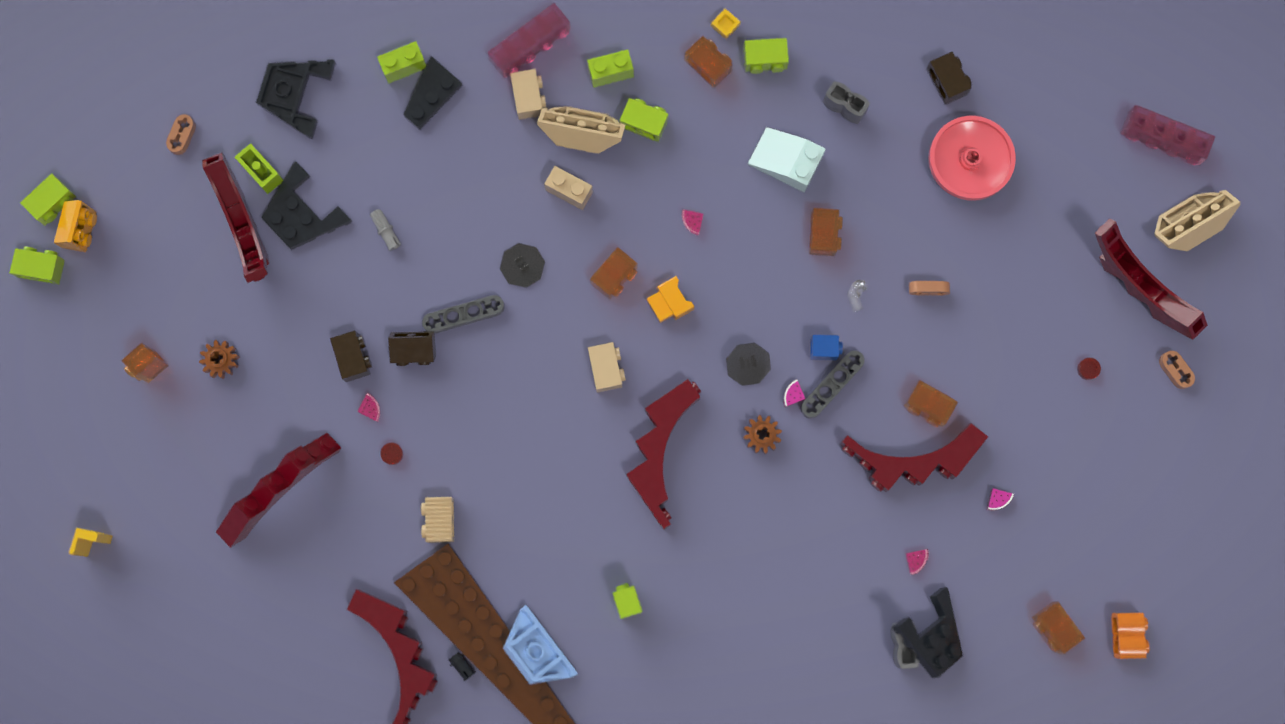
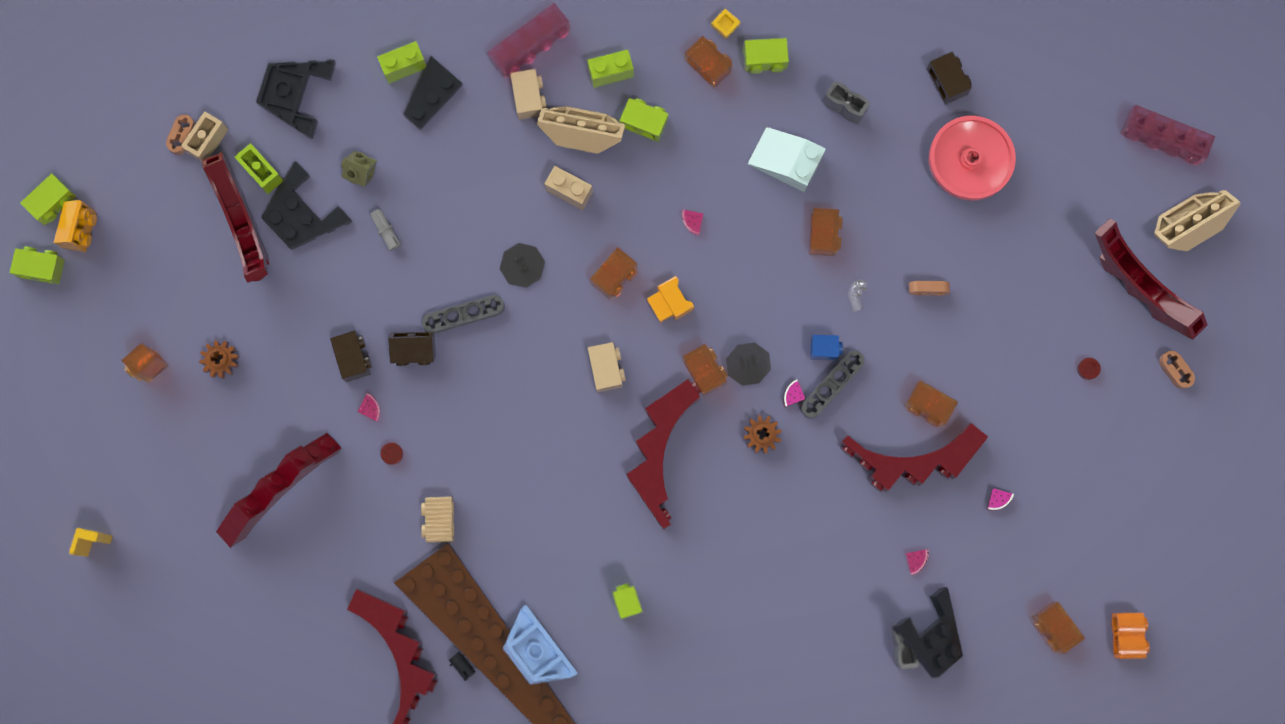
none -> tan brick [181,111,229,162]
none -> olive brick [341,151,377,187]
none -> clear orange brick [682,344,728,397]

